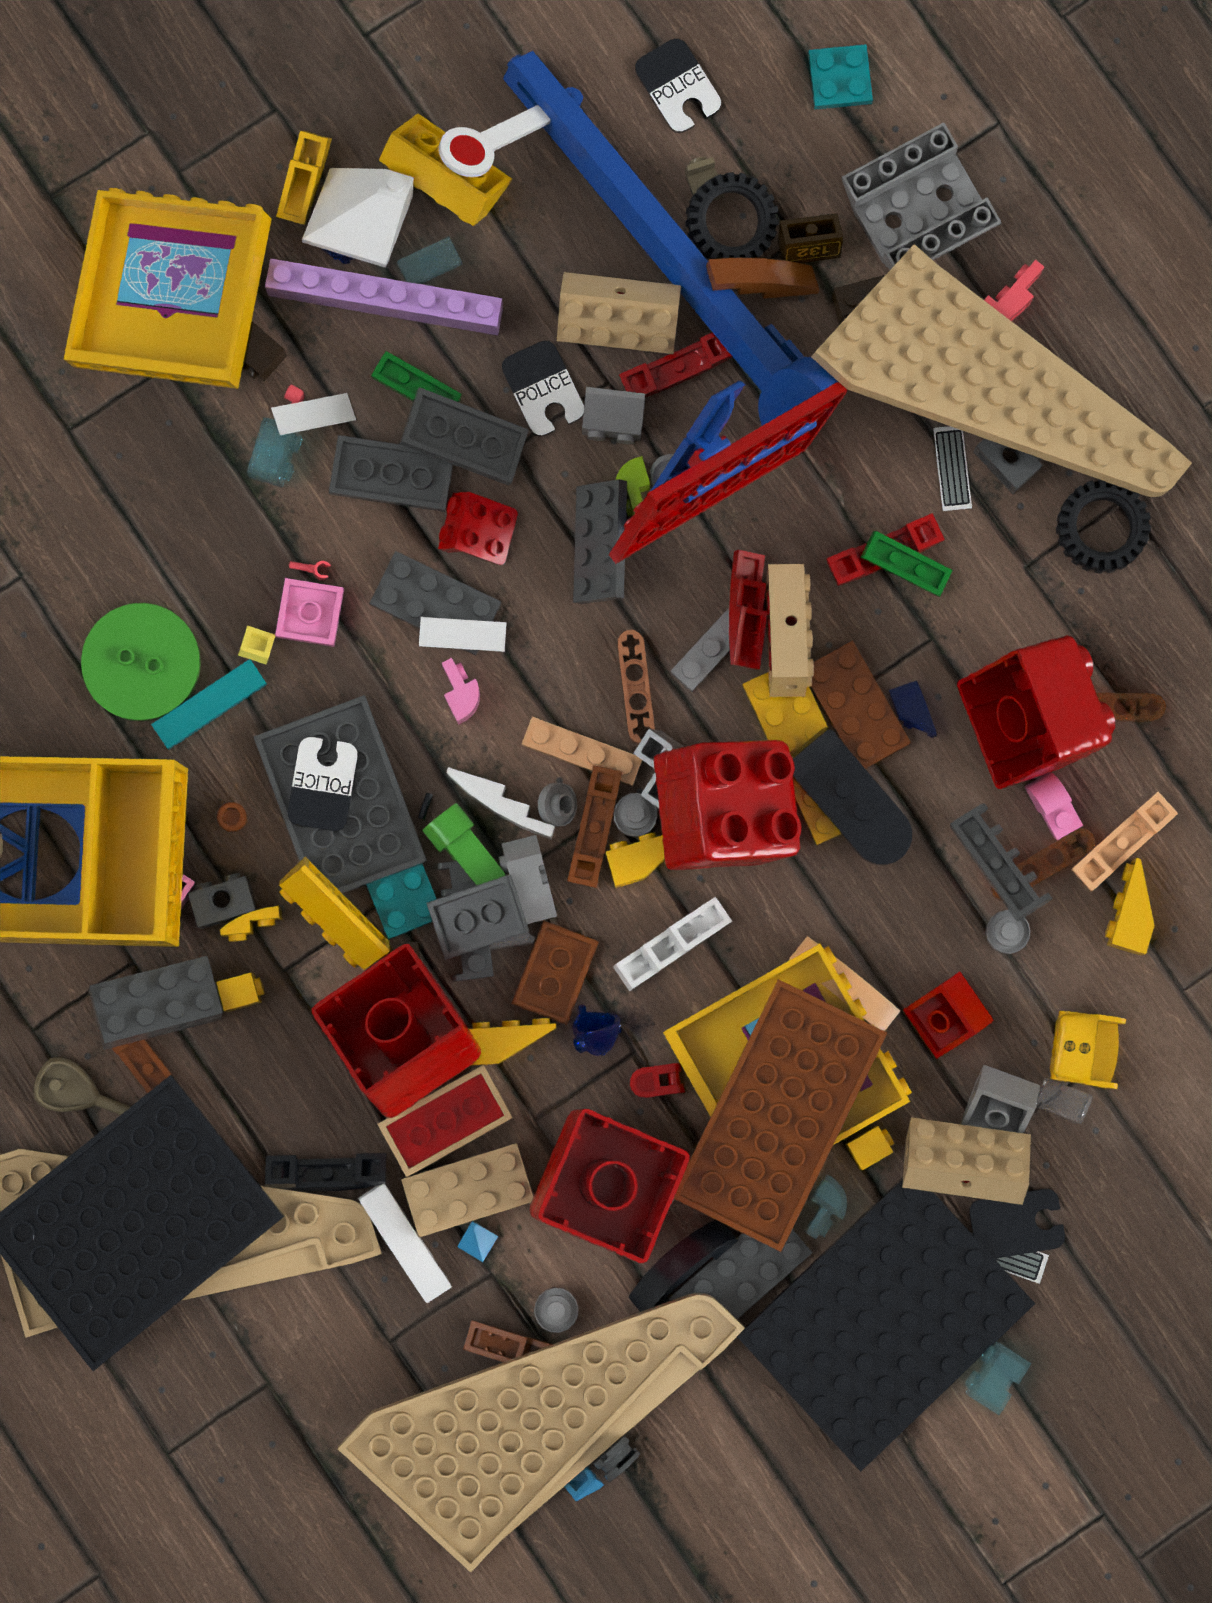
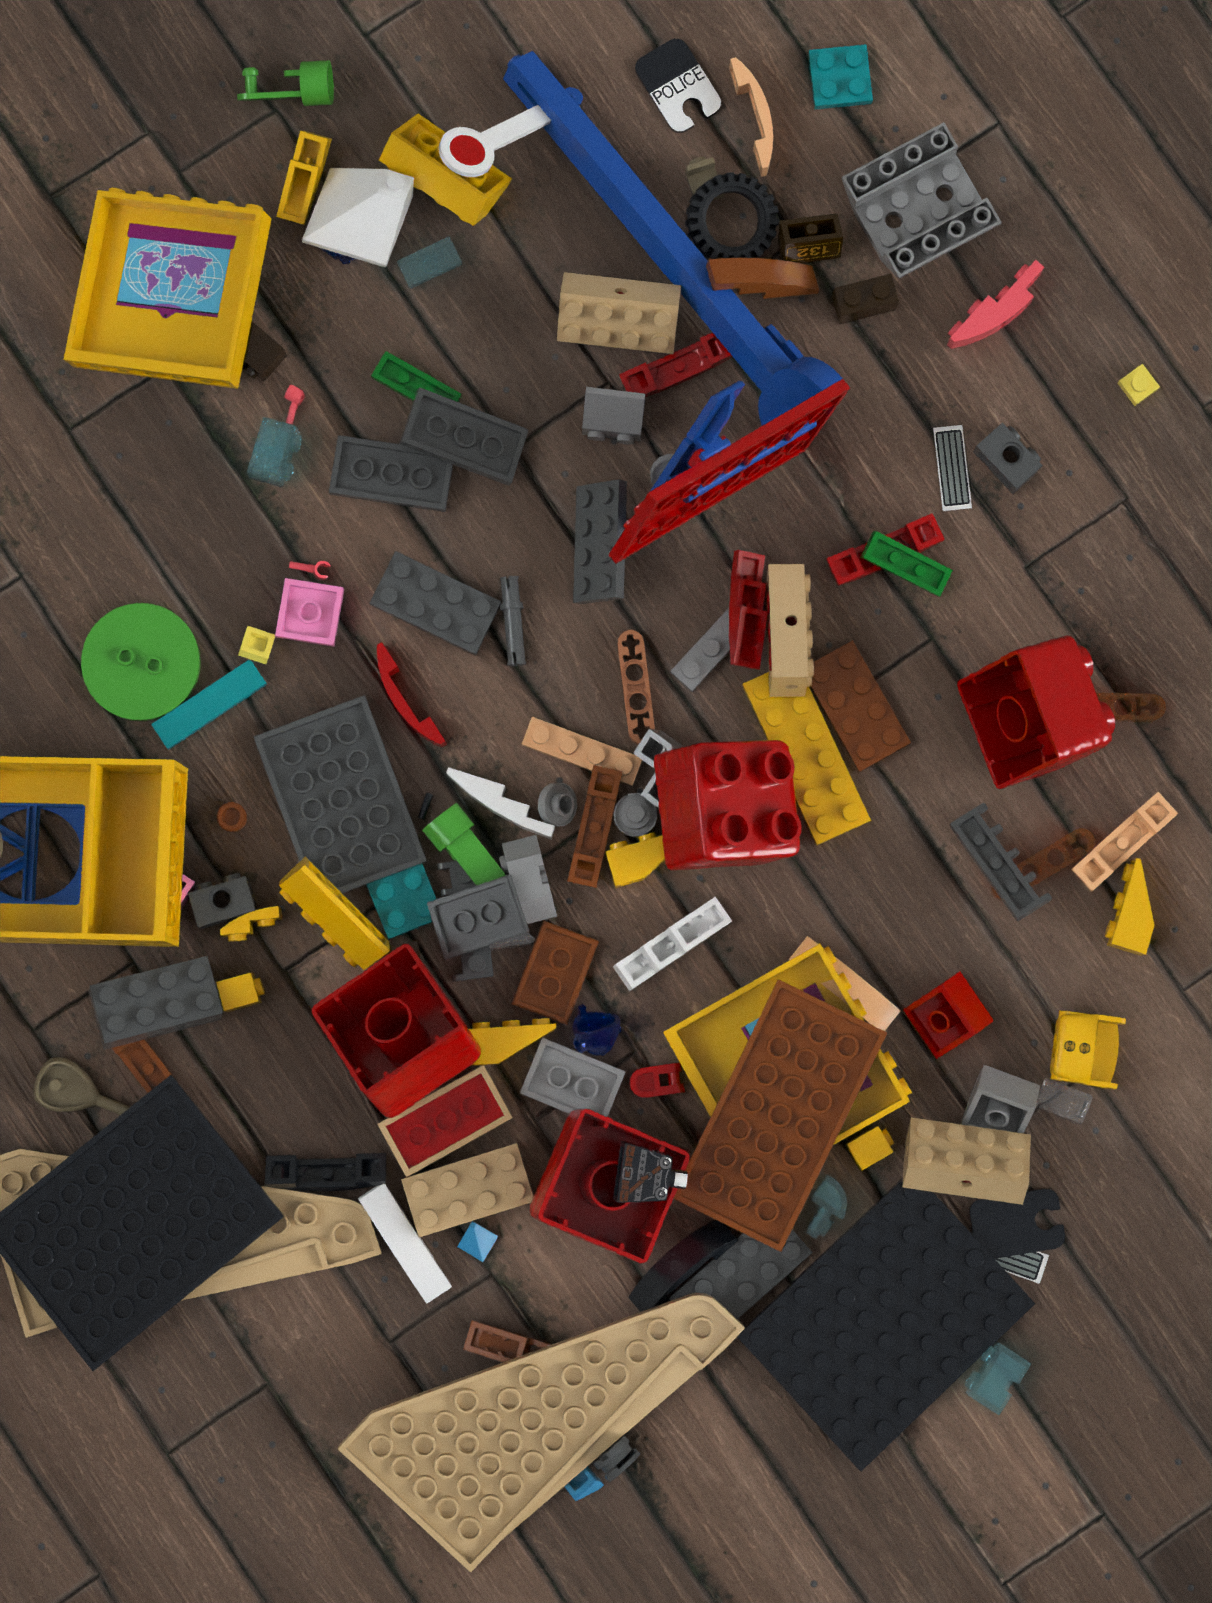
lavender brick [265,258,503,335] -> none
white sticker [271,393,356,435] -> none
piece [288,737,358,831] -> none
white sticker [419,617,506,652] -> none
red bracket [438,492,518,565] -> none
bright pink brick [441,658,480,725] -> none
piece [502,340,584,436] -> none
light grey plate [534,1287,579,1333] -> none
lime brick [616,456,650,517] -> none
black piece [791,727,912,865] -> none
tan wing [811,244,1192,497] -> none
clear blue slope [889,680,937,738] -> none
light grey plate [985,910,1031,954] -> none
bright pink brick [1024,772,1083,840] -> none
black tyre [1056,479,1151,574] -> none
none -> bright green piece [237,60,334,106]
none -> red slope [377,642,447,748]
none -> dark grey pin [500,576,526,666]
none -> light grey plate [520,1037,625,1117]
none -> torso [613,1141,688,1203]
none -> light nougat slope [729,57,773,177]
none -> light yellow plate [1117,364,1160,406]

